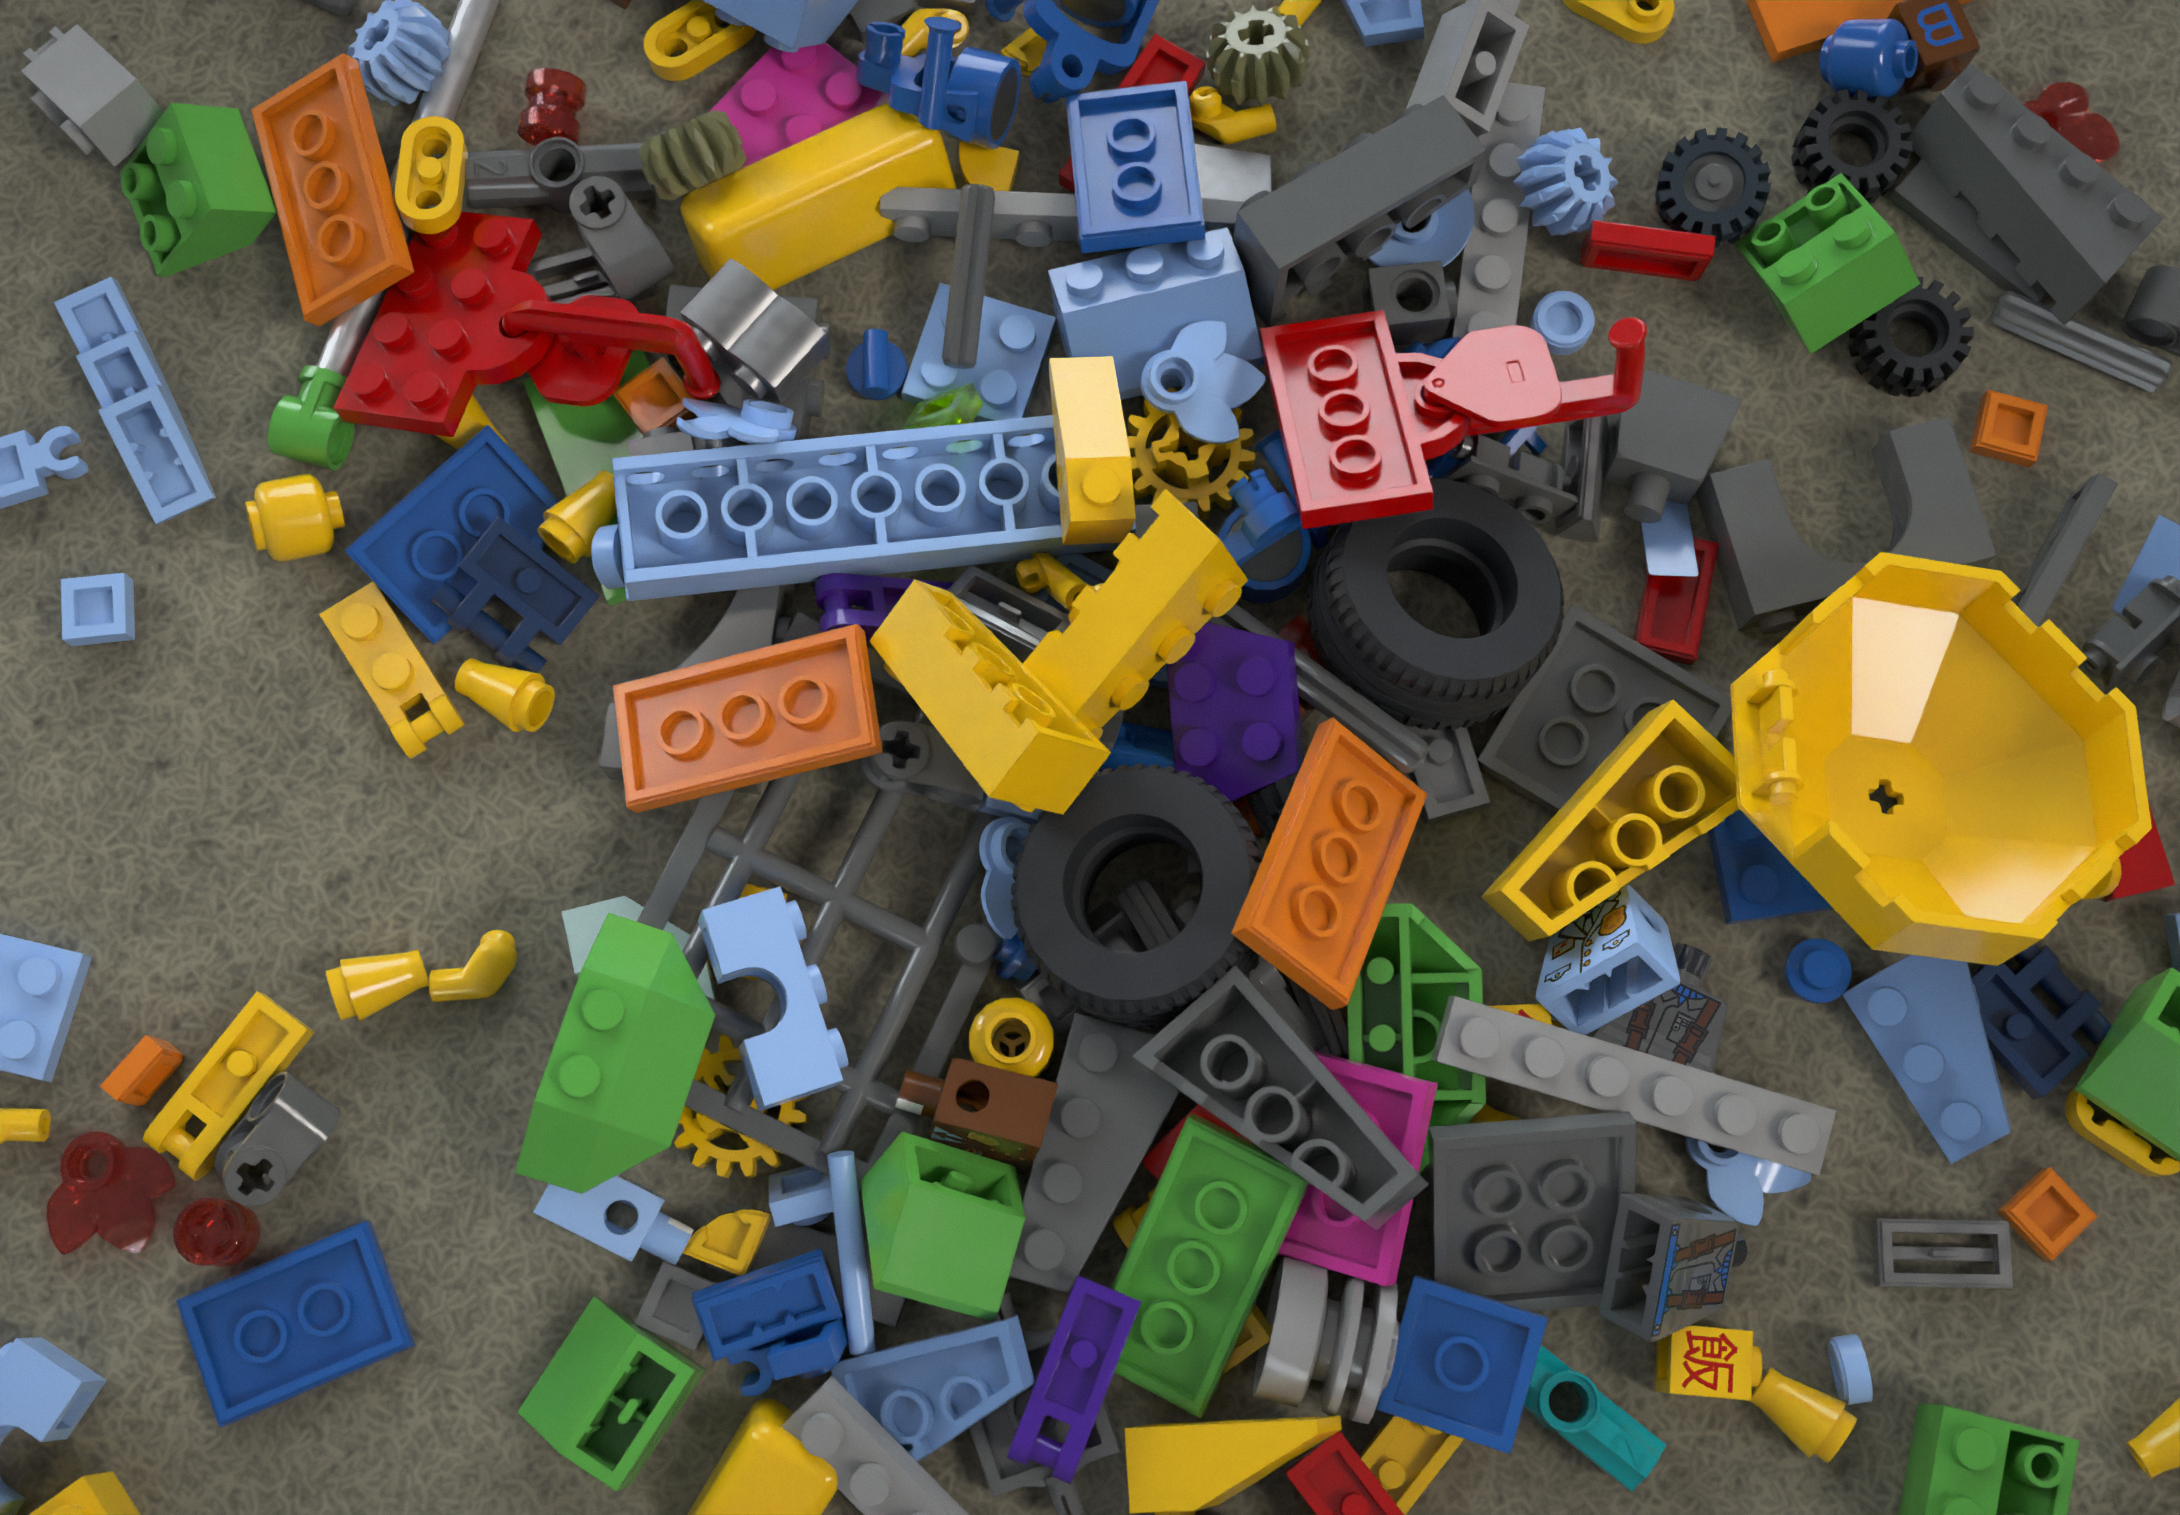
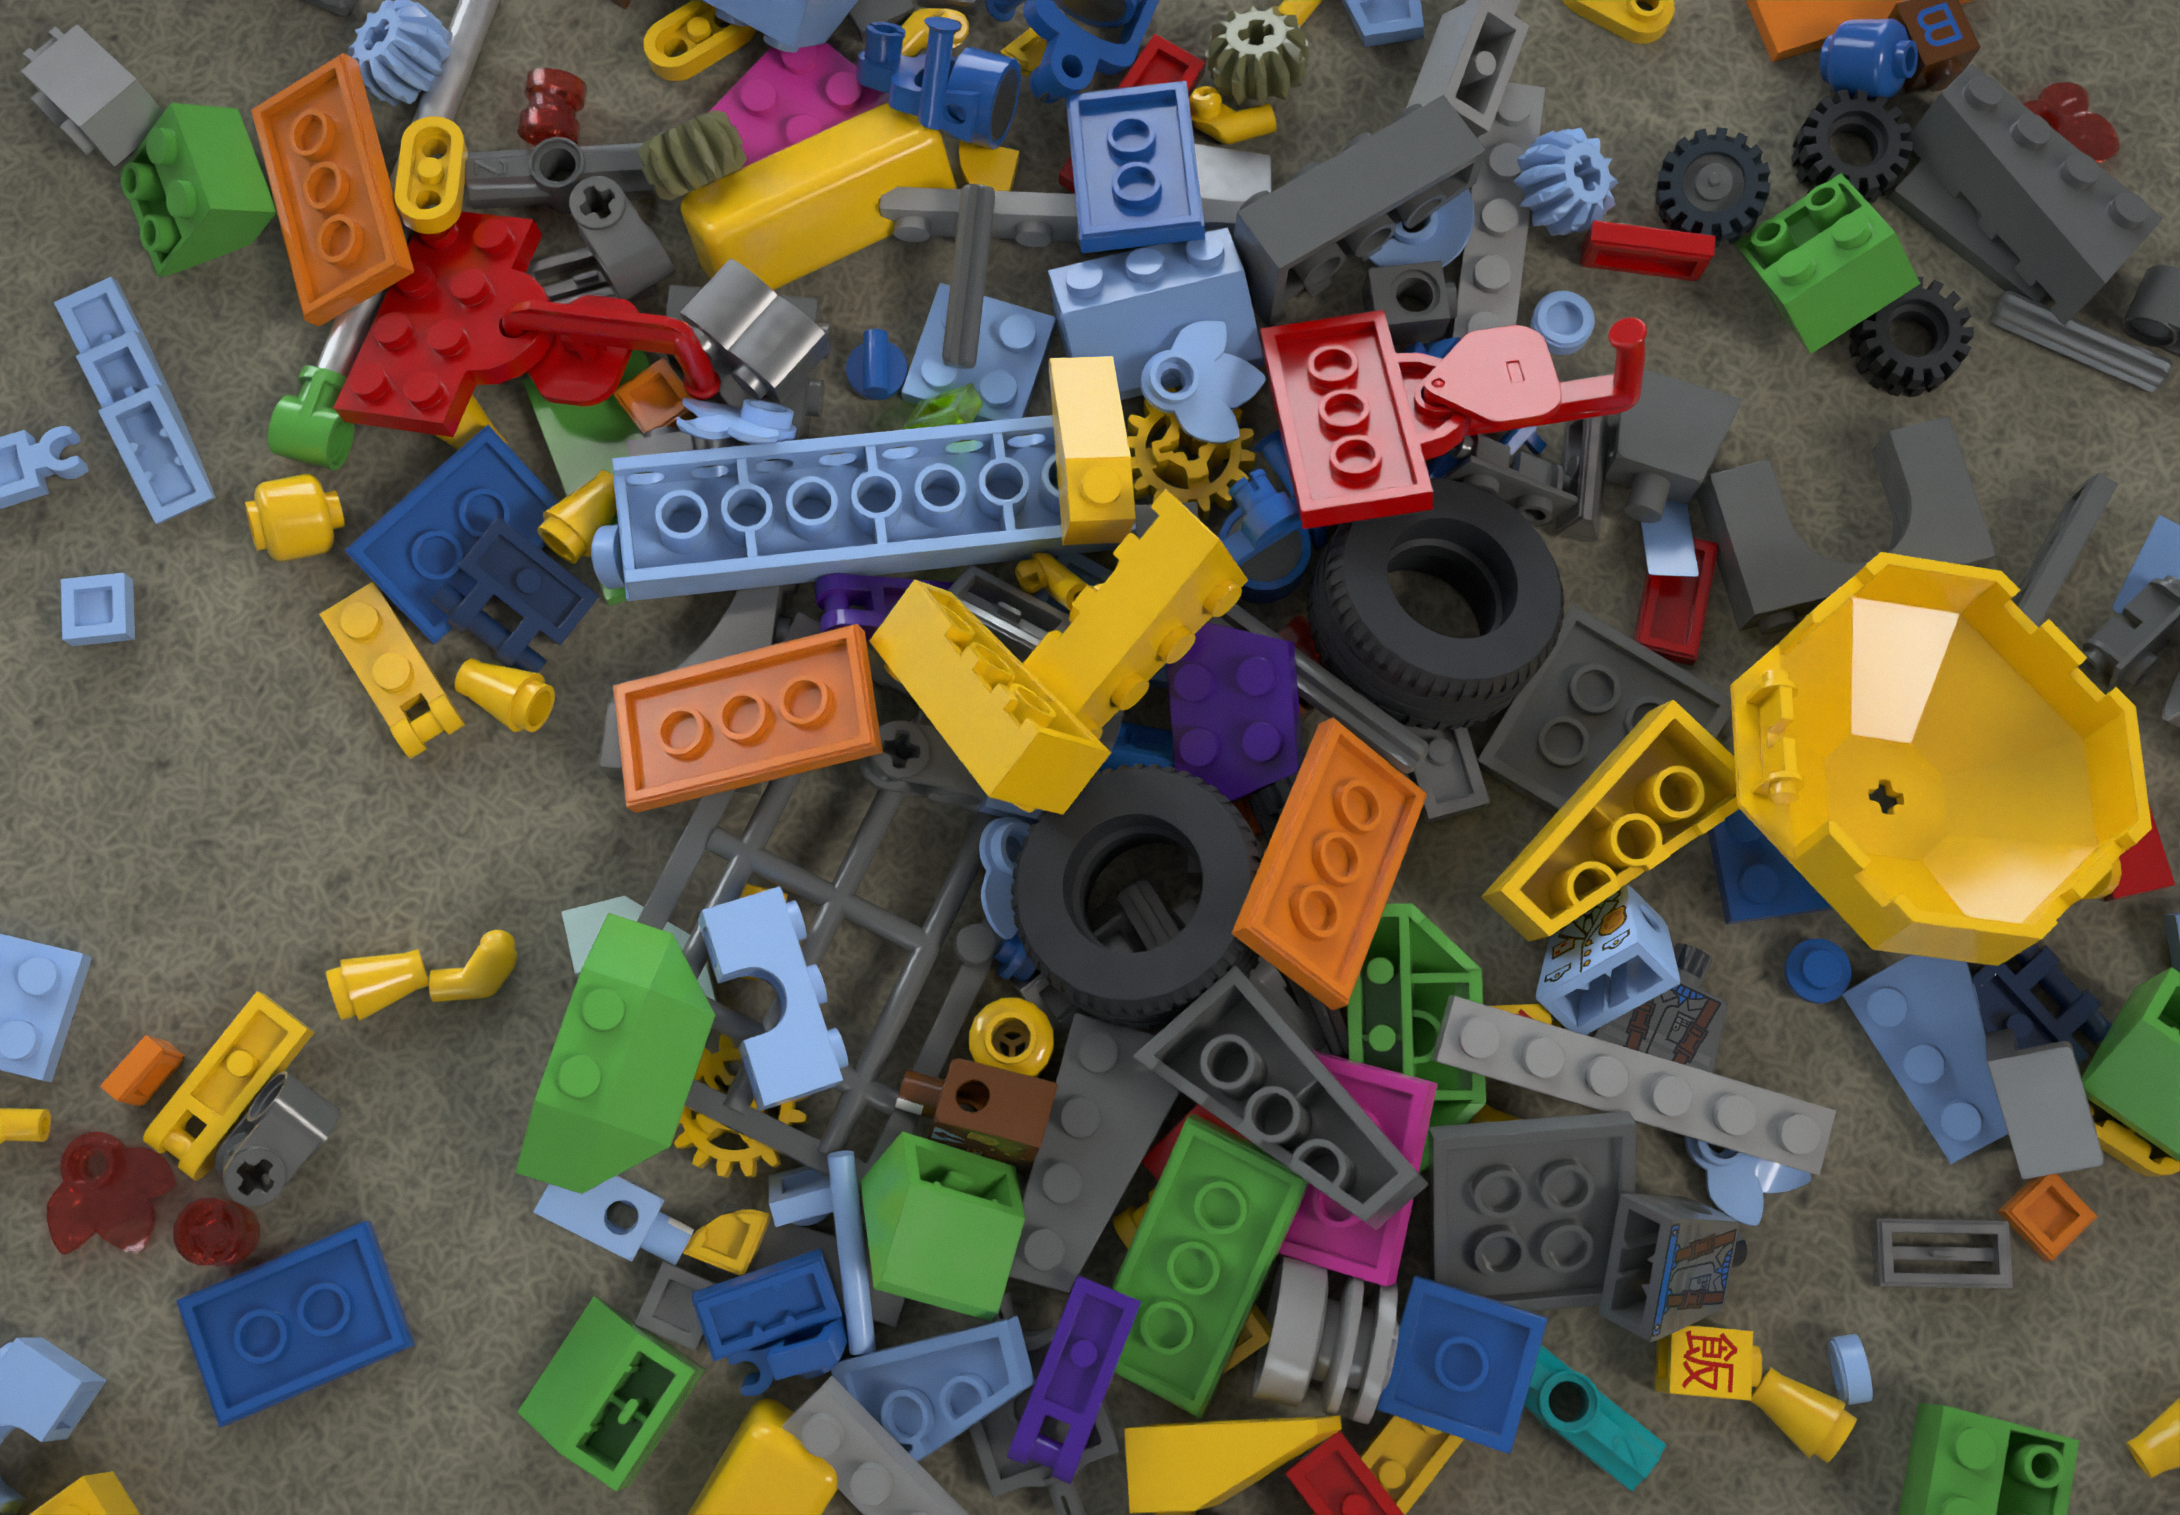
orange tile [1969,389,2048,468] -> none
none -> panel [1986,1028,2104,1179]

